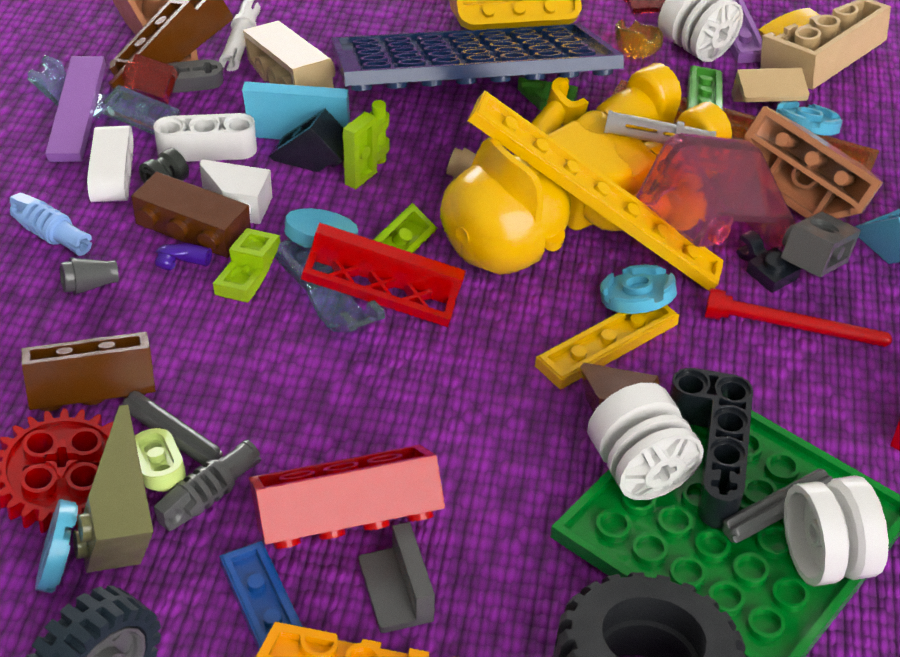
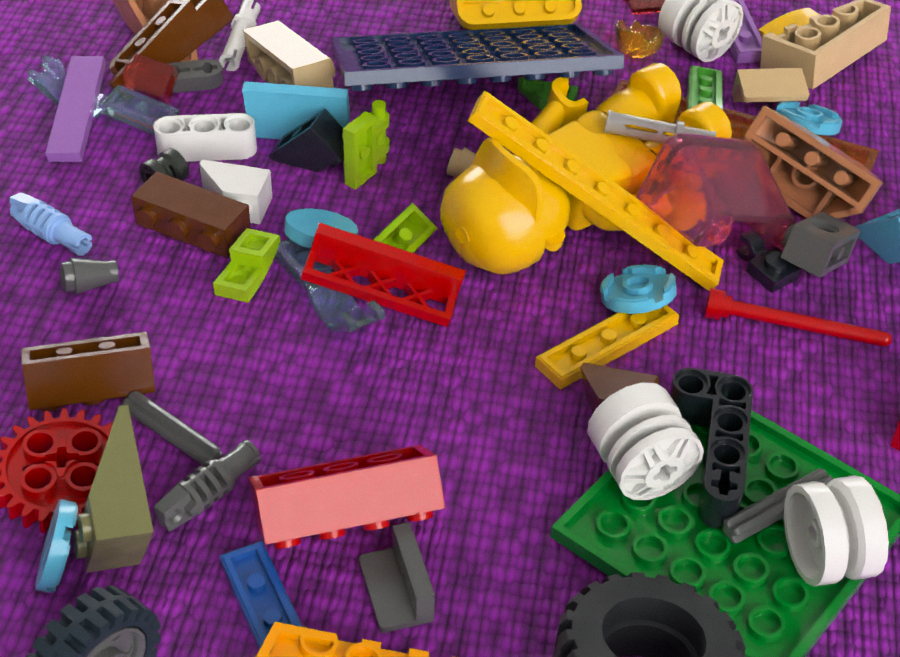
white beam [87,126,134,202] -> none
yellowish green plate [135,428,186,492] -> none
dark purple arm [155,243,212,270] -> none

